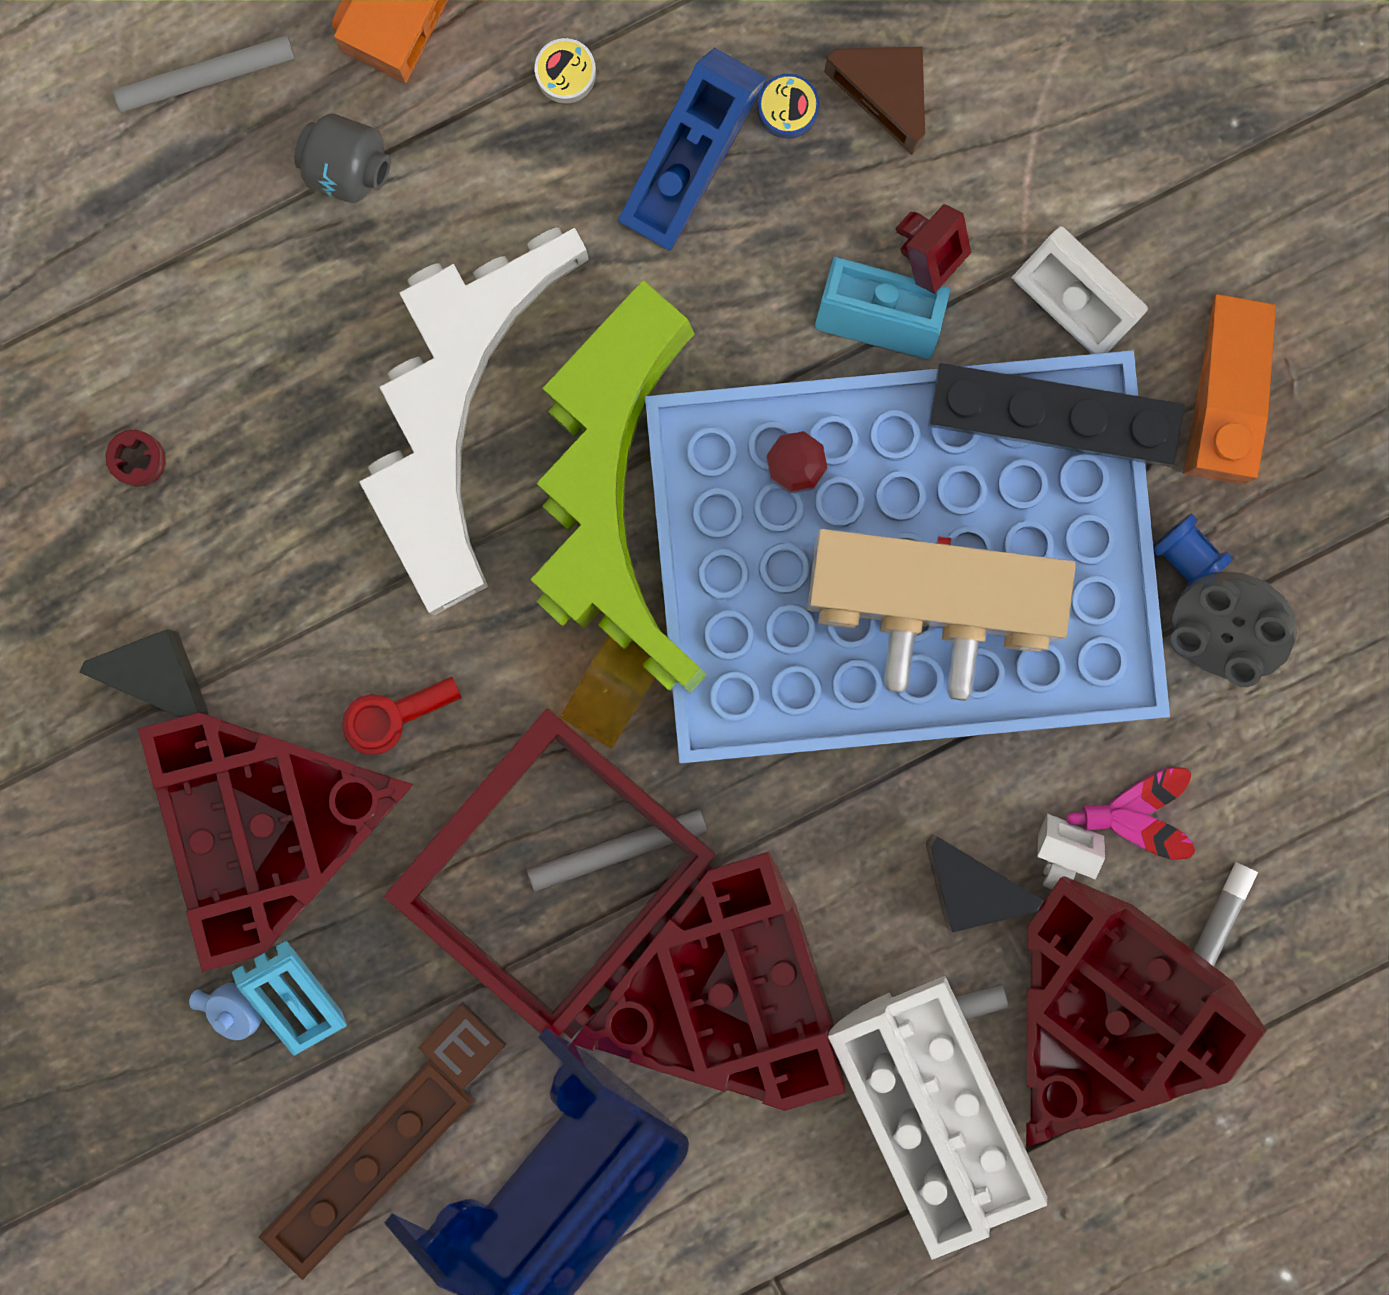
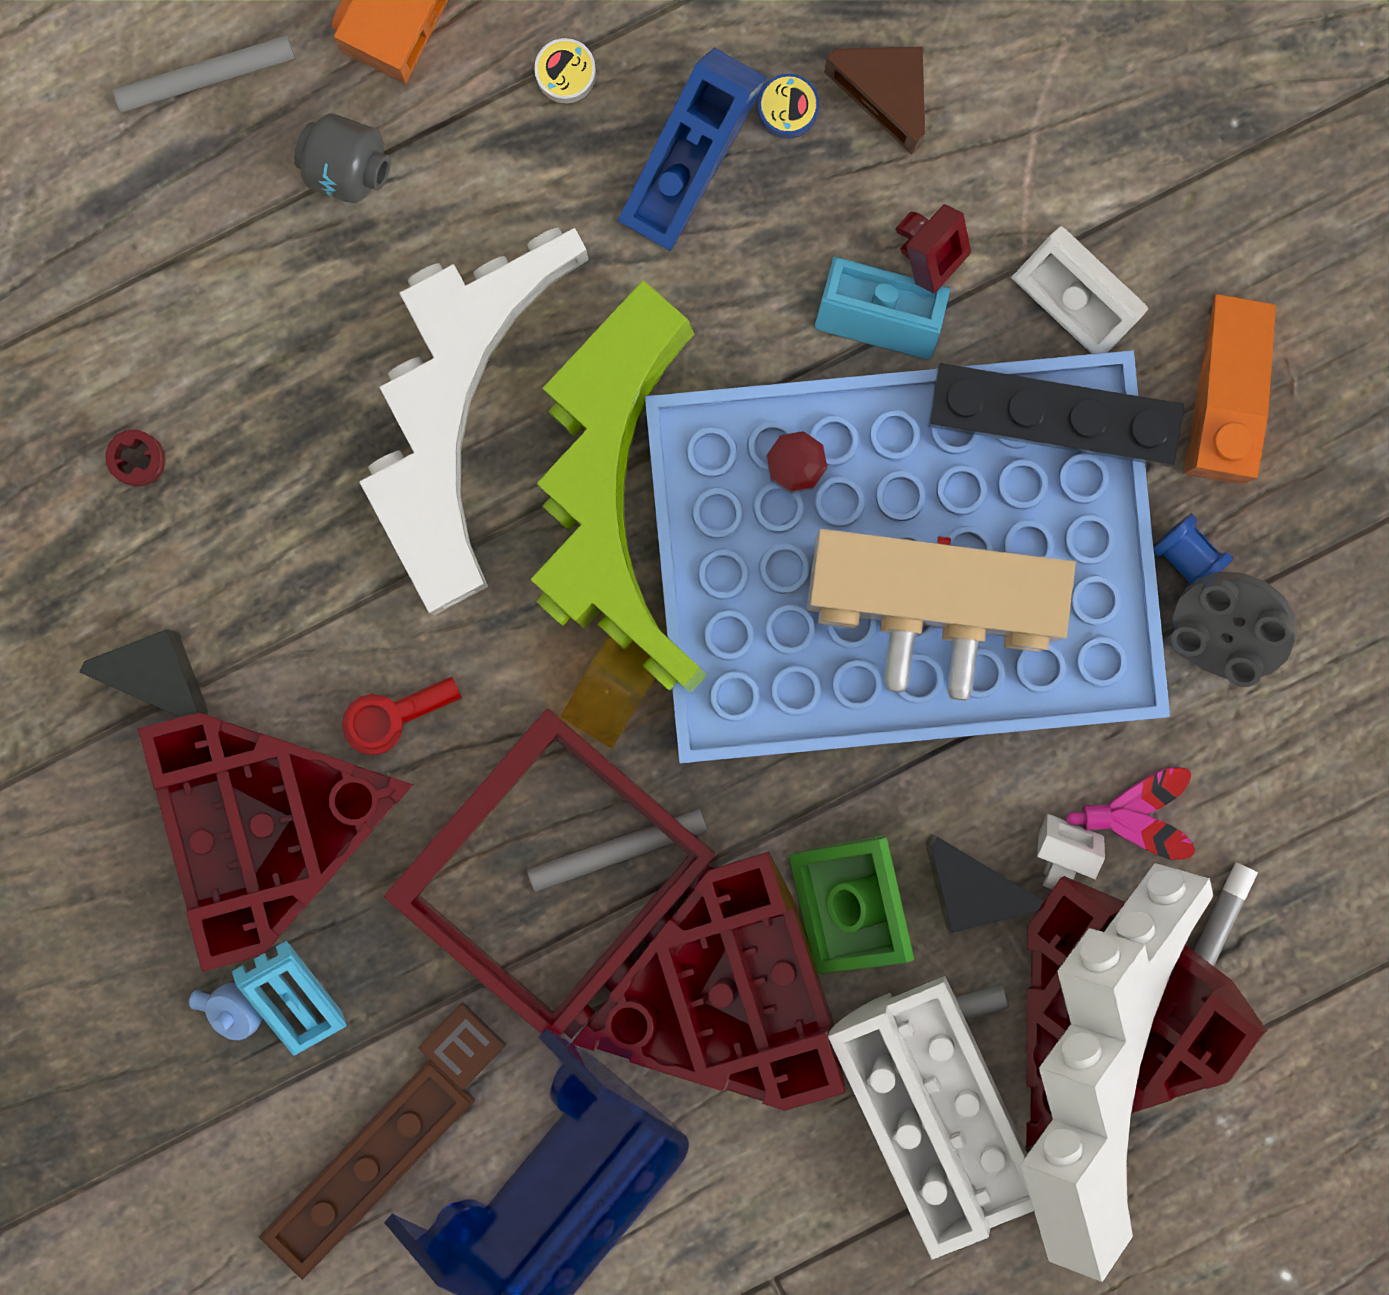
none -> bright green slope [789,834,914,974]
none -> white arch [1021,863,1213,1282]

